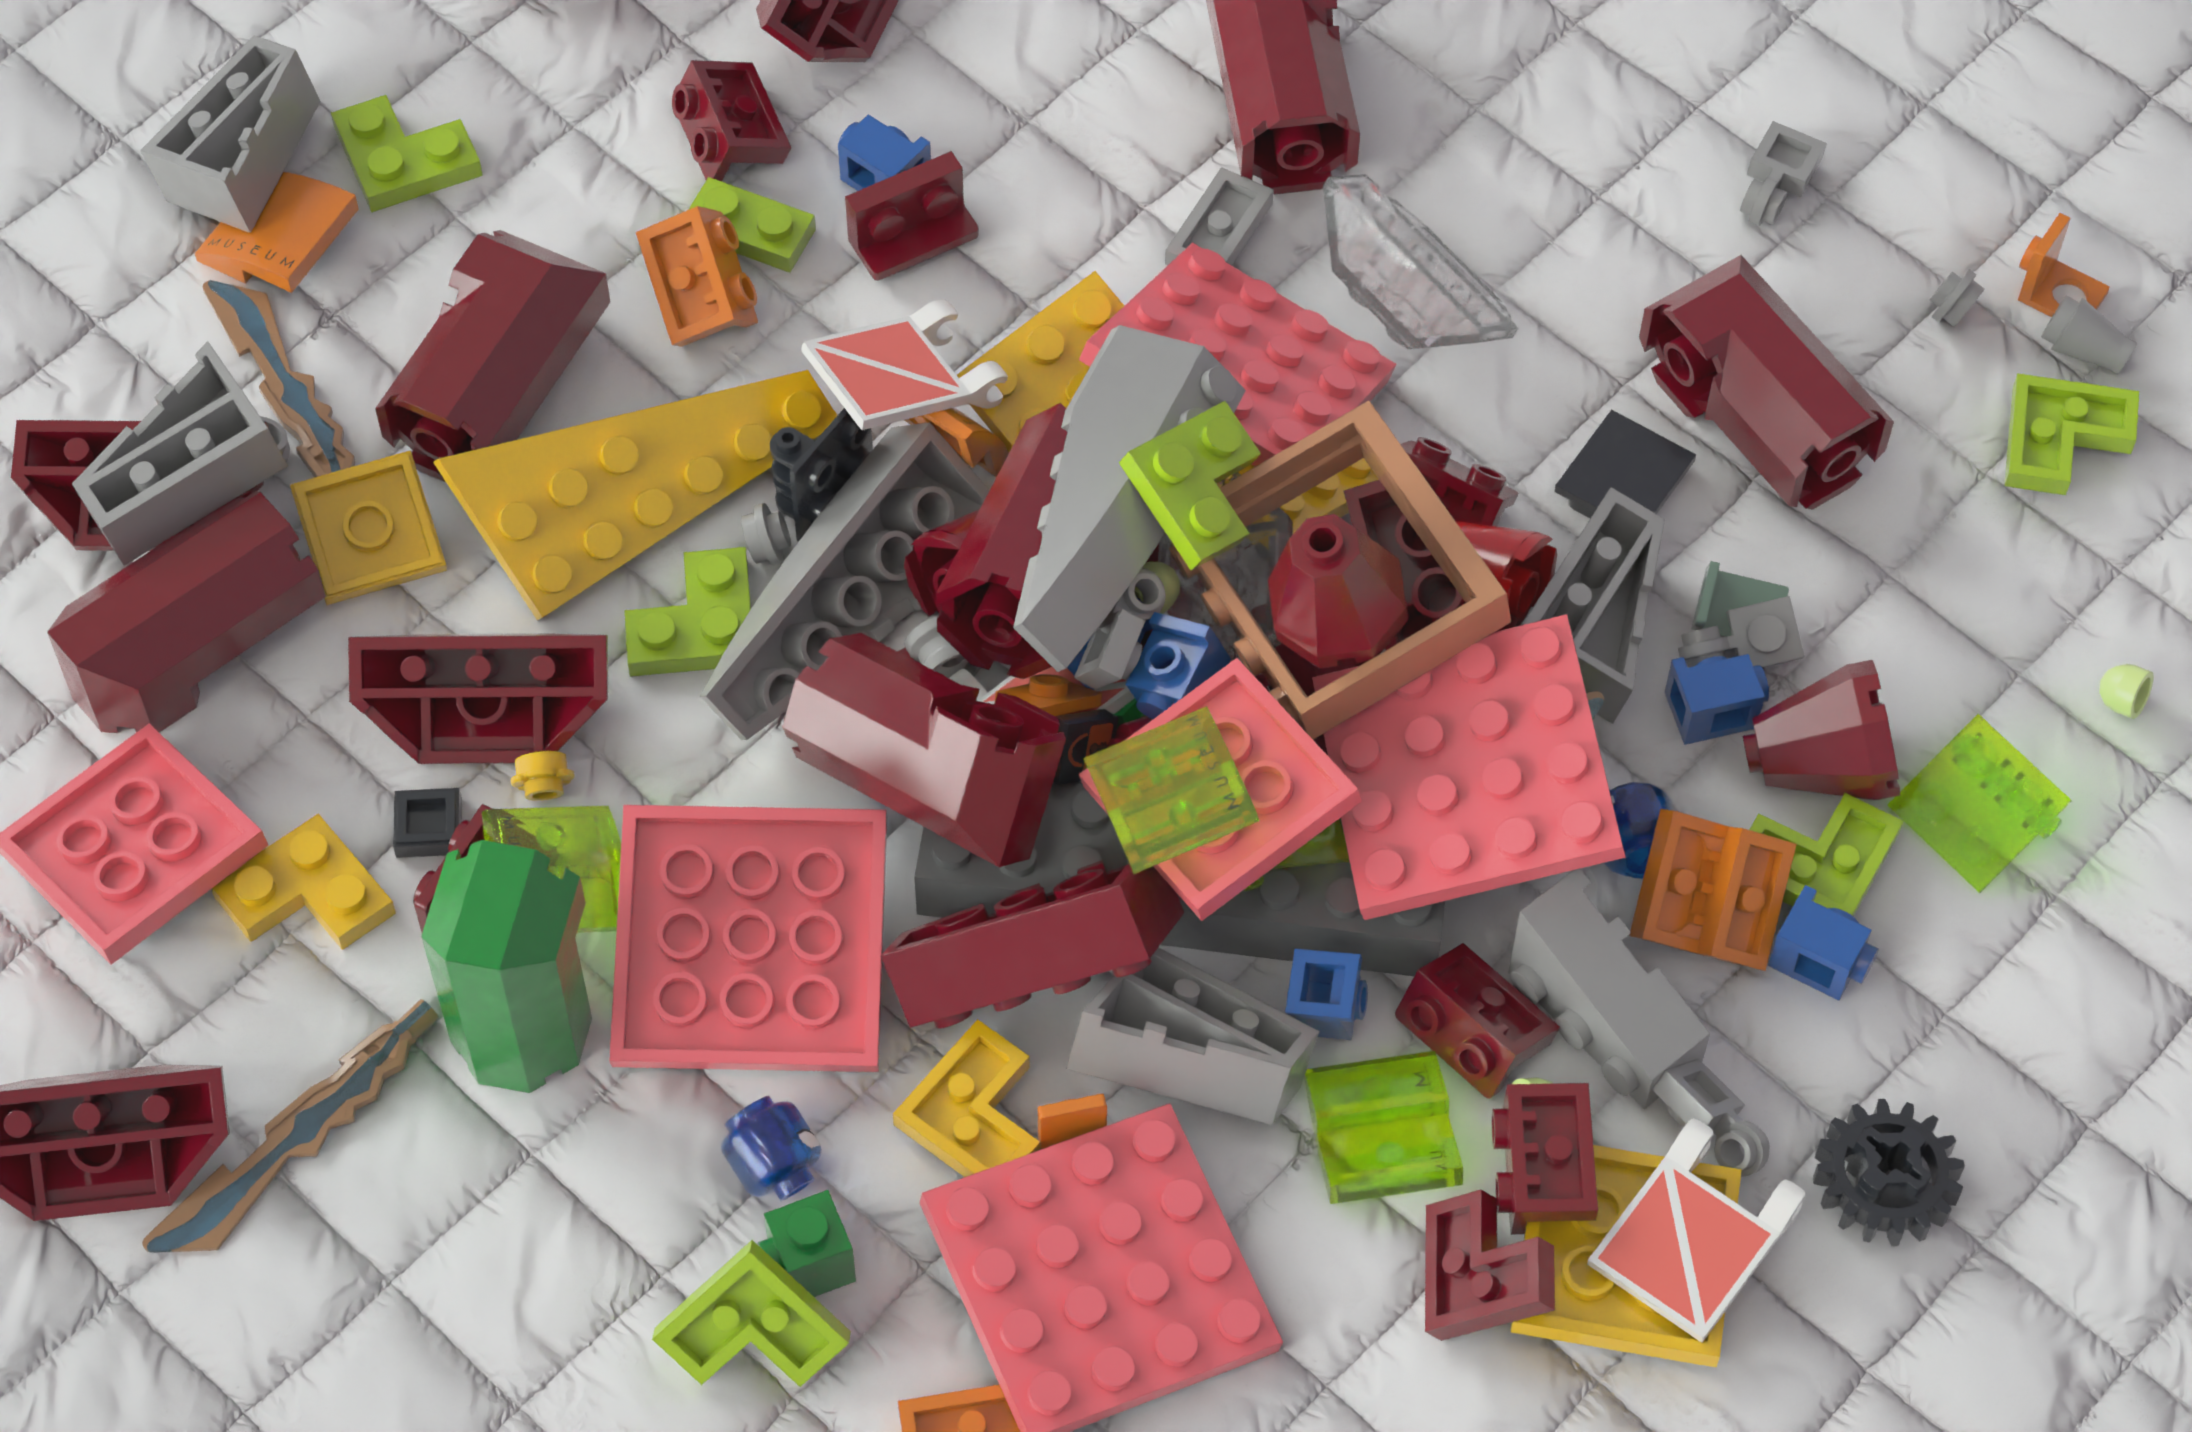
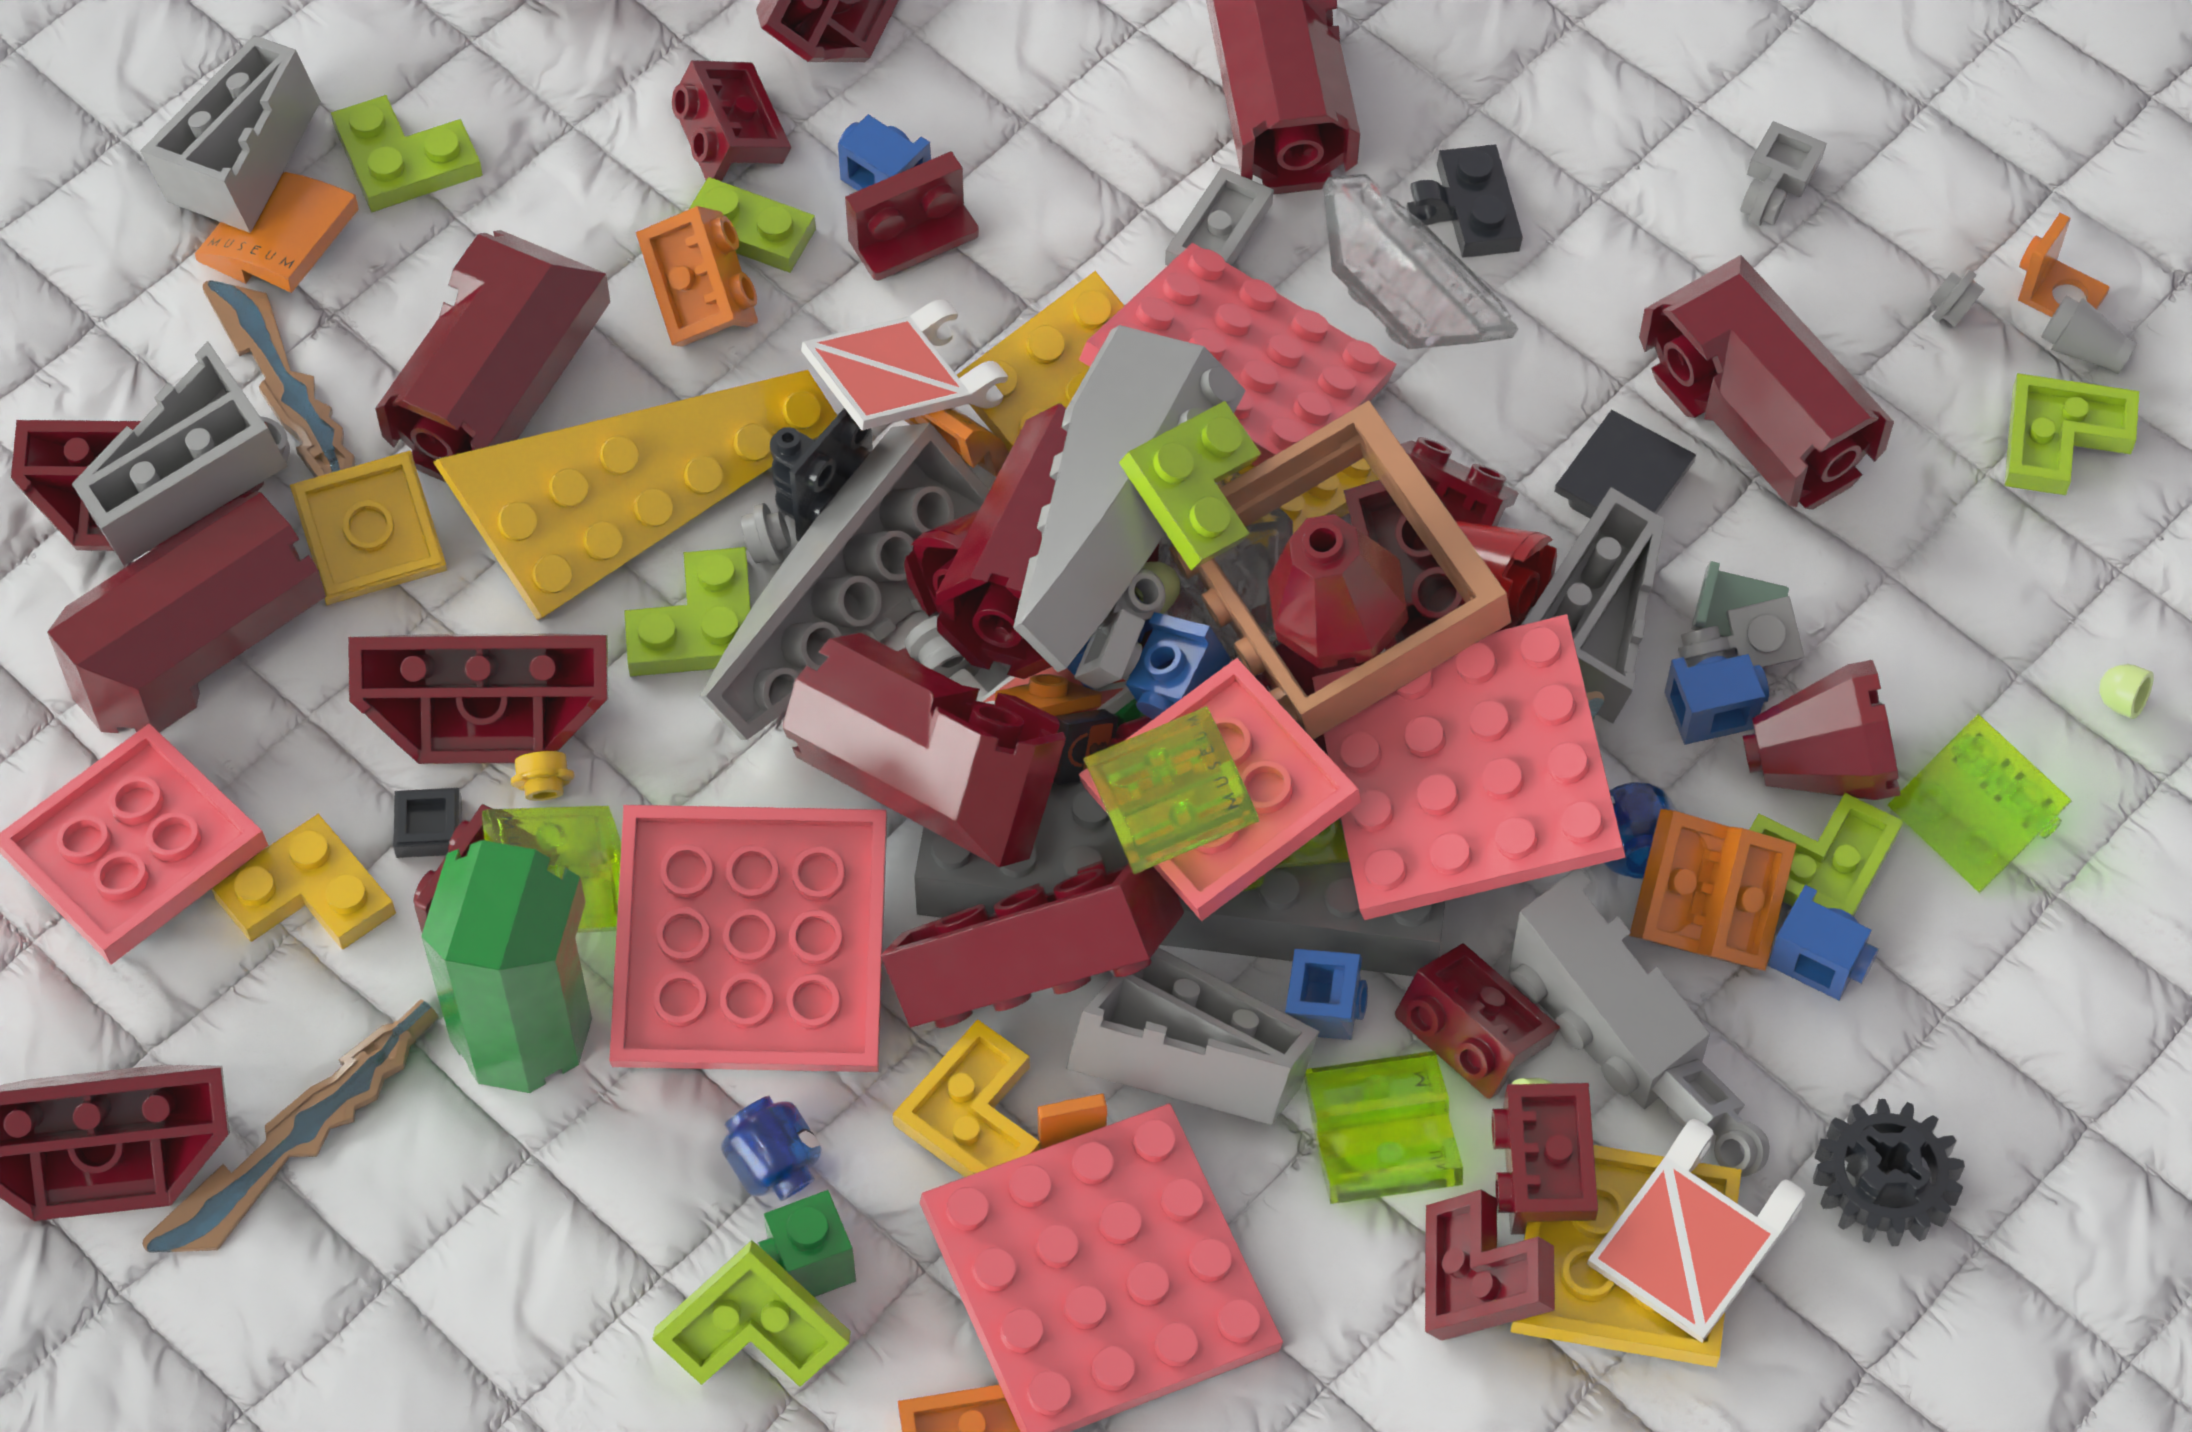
none -> black plate [1406,144,1523,258]

